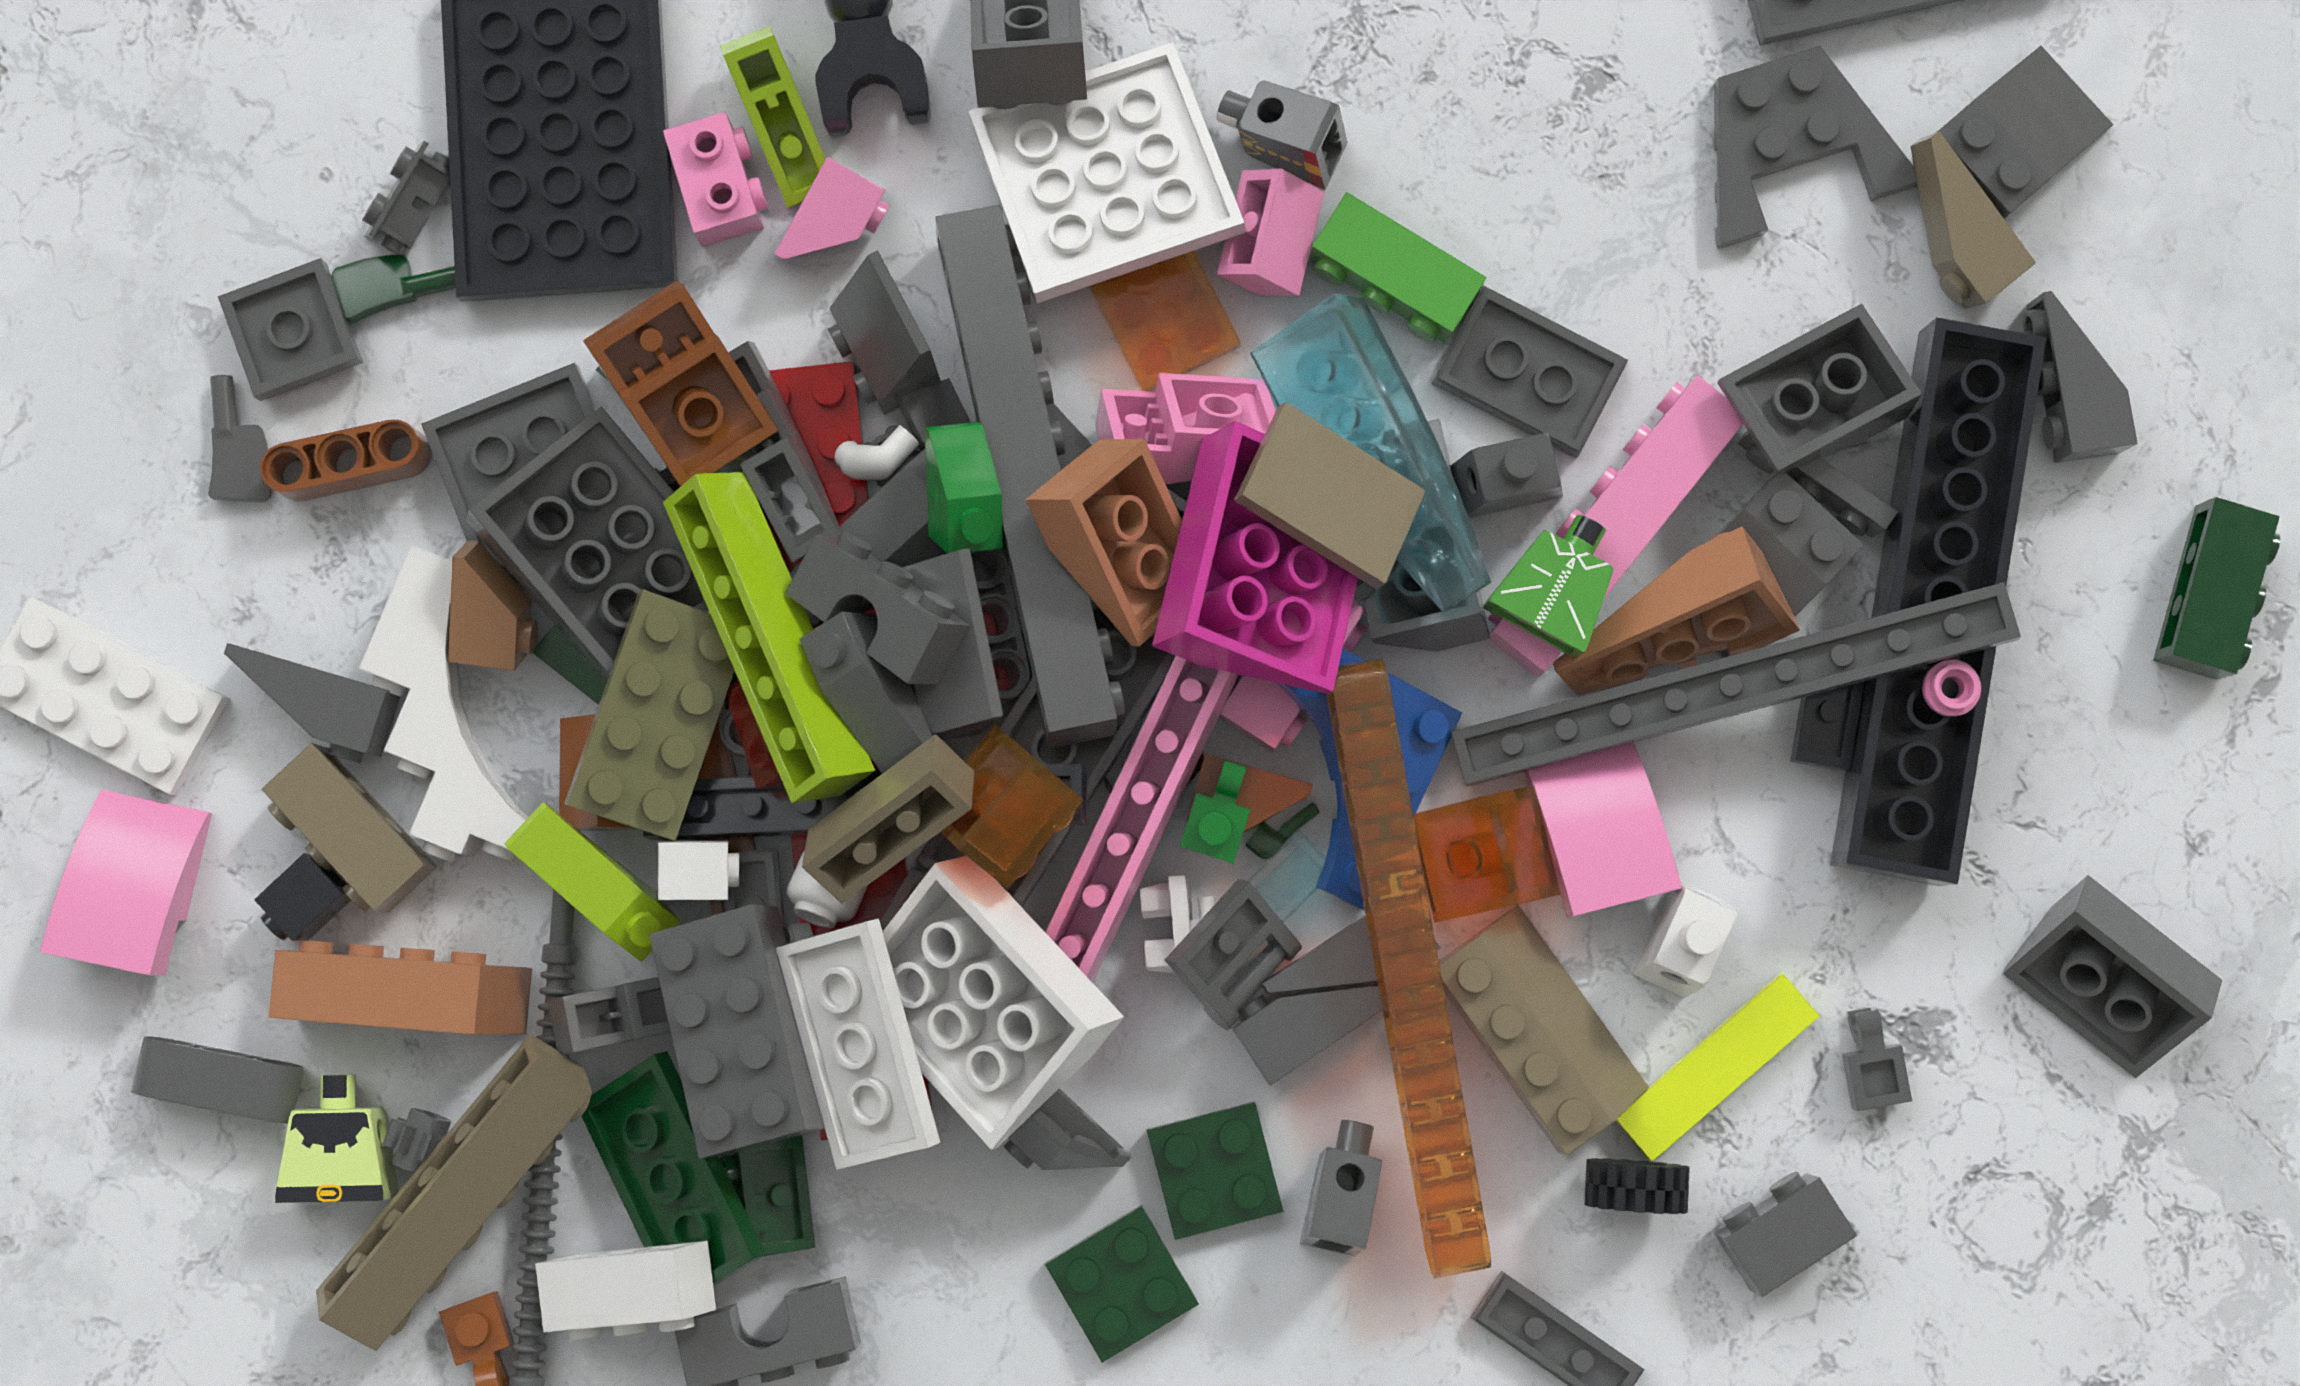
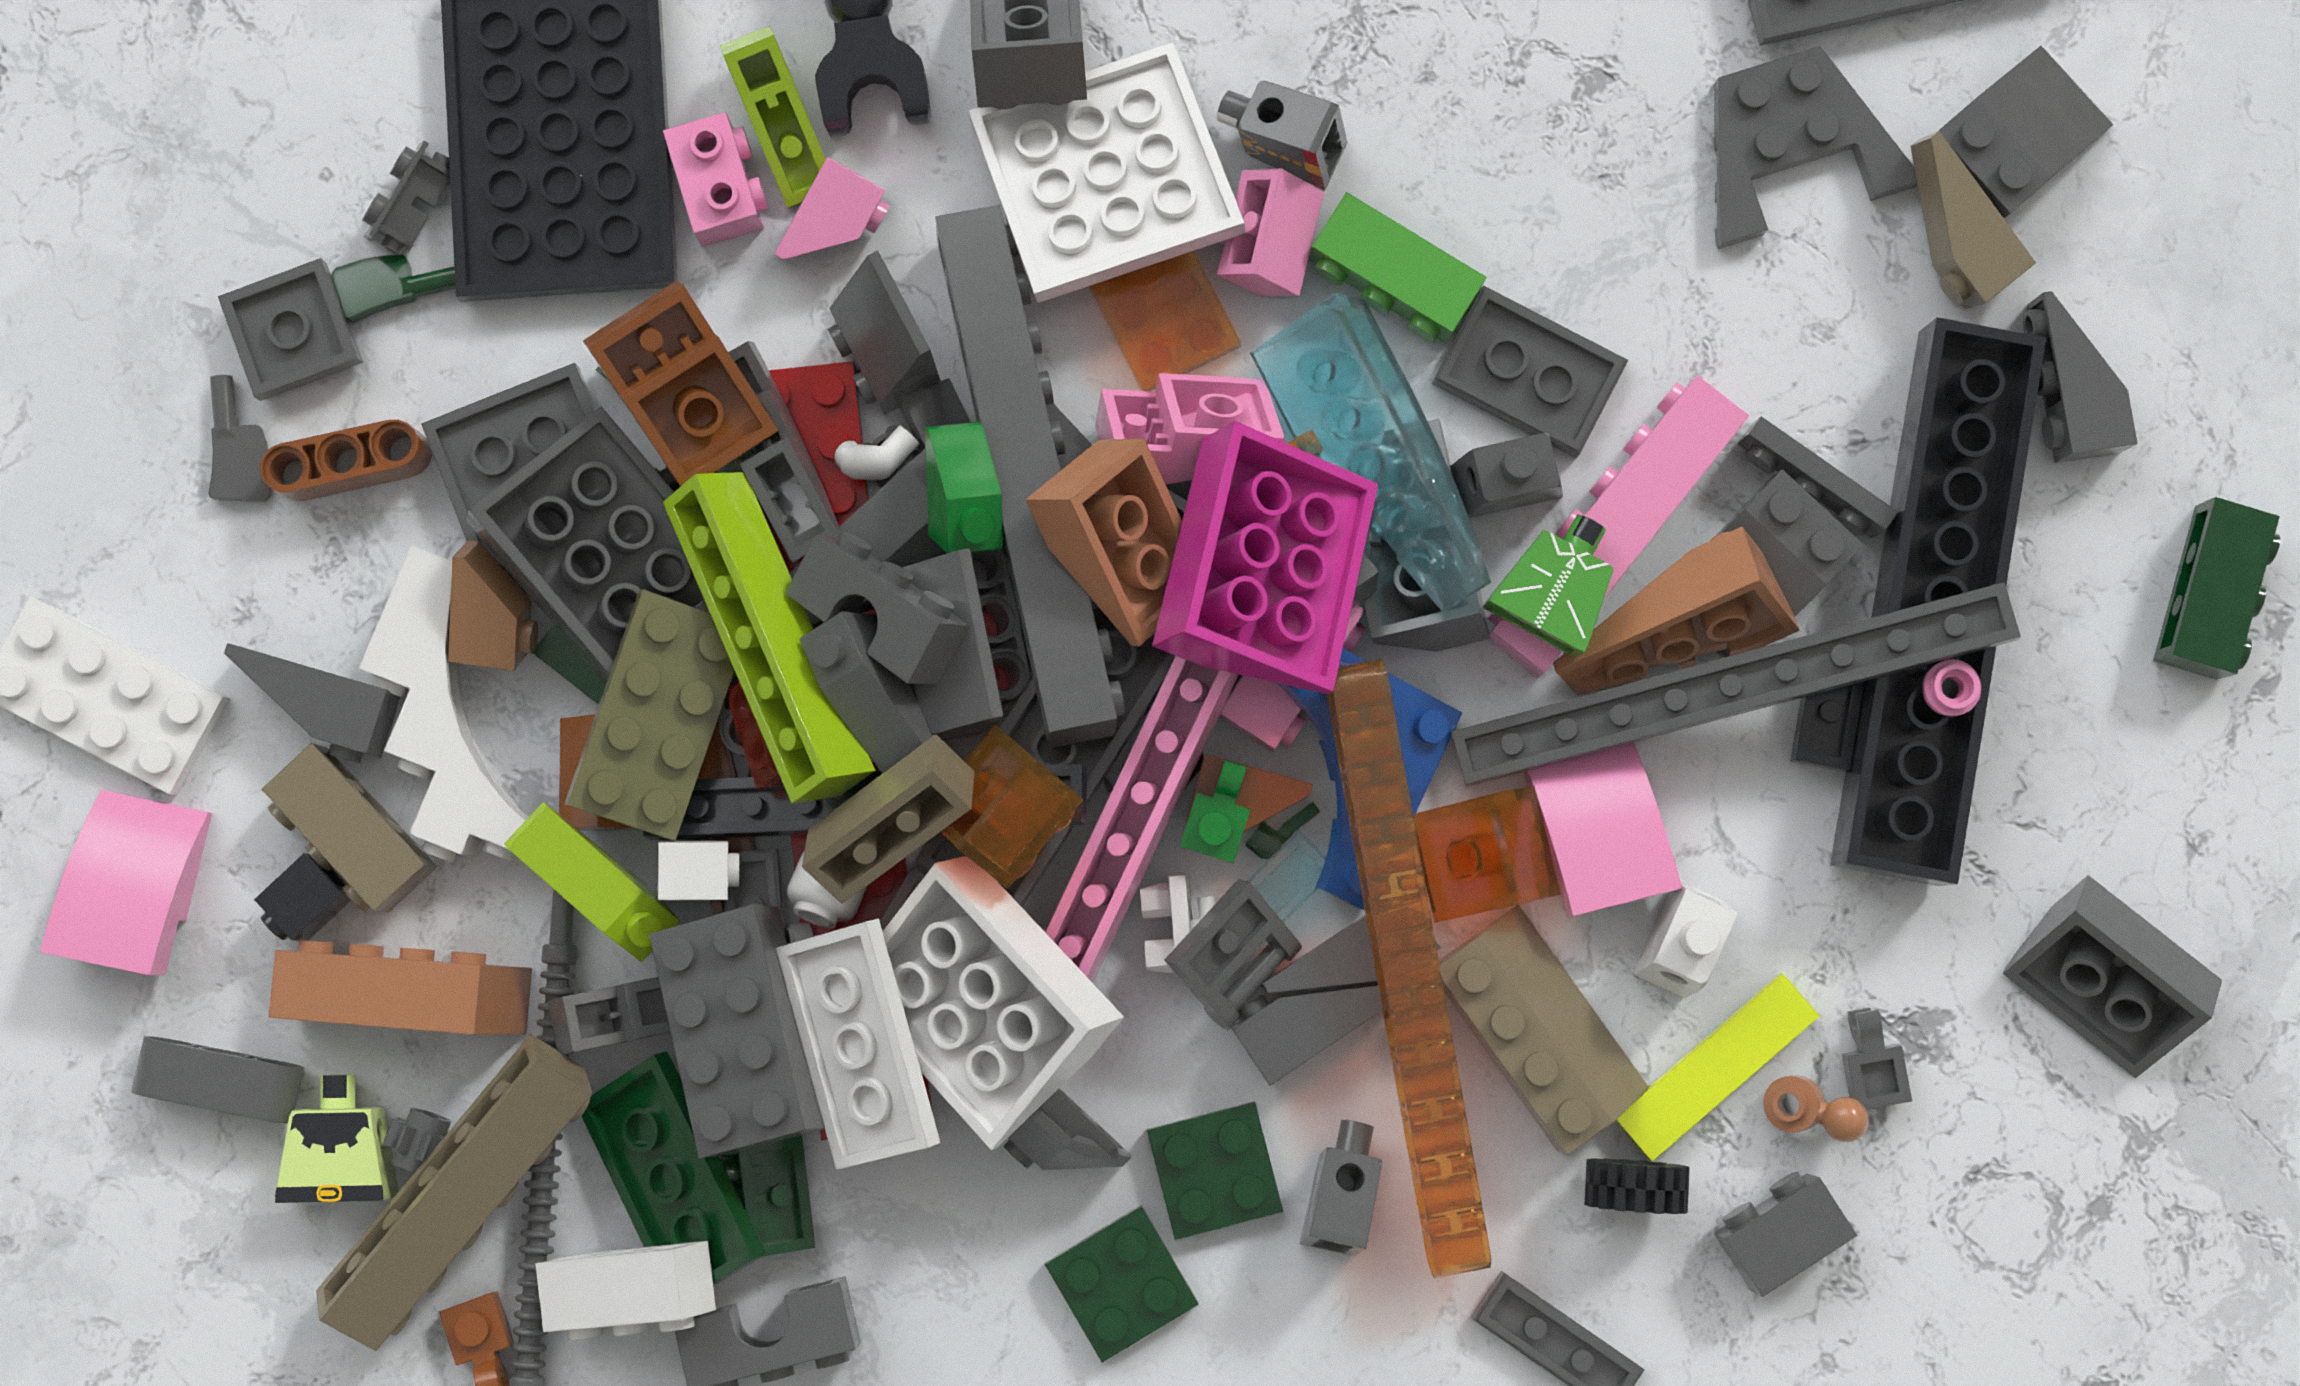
dark tan tile [1234,402,1426,589] -> none
dark grey slope [1717,303,1922,475] -> none
none -> nougat plate [1763,1075,1869,1142]

